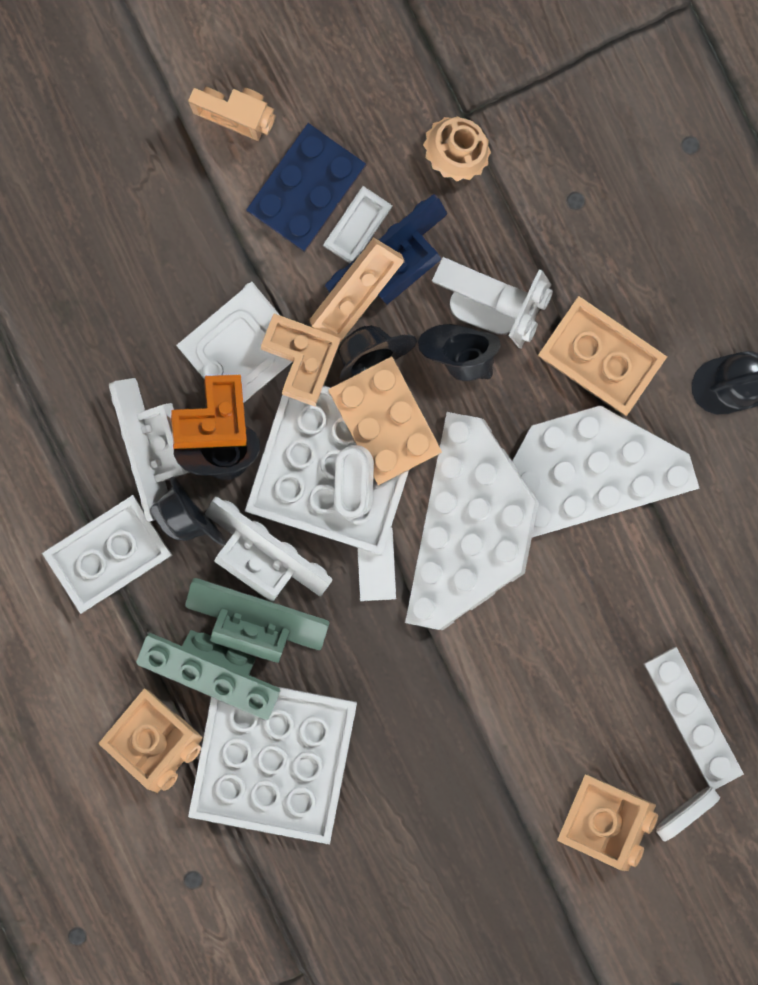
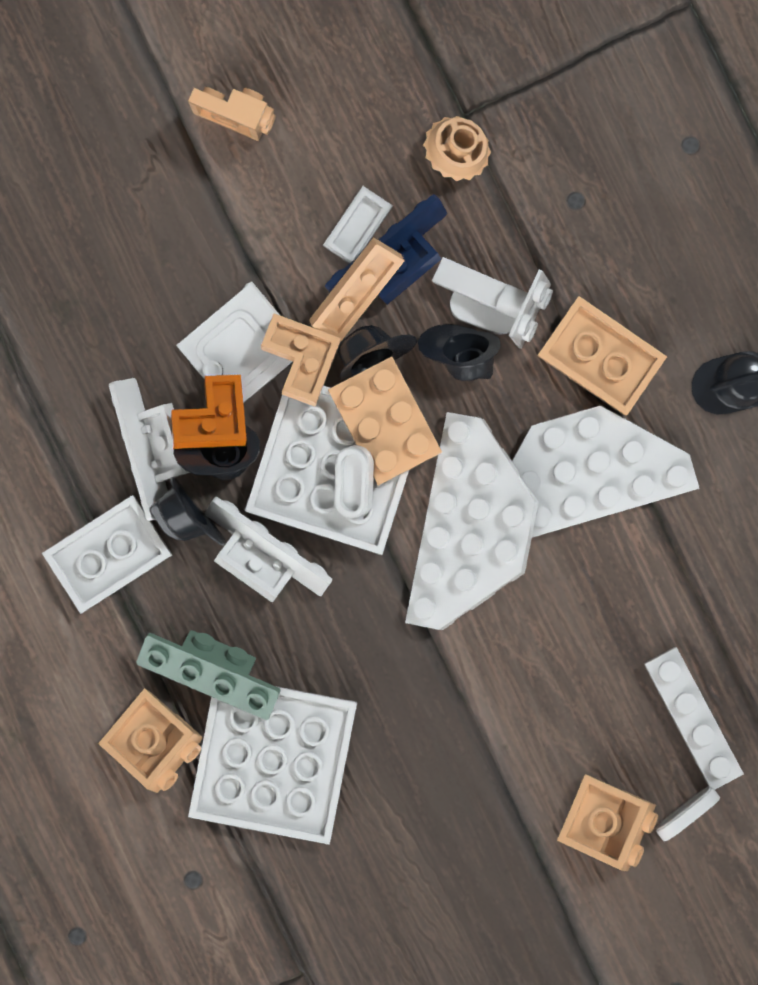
sand green bracket [185,578,330,663] -> none
dark blue plate [246,123,366,253] -> none
white tile [358,528,396,601] -> none

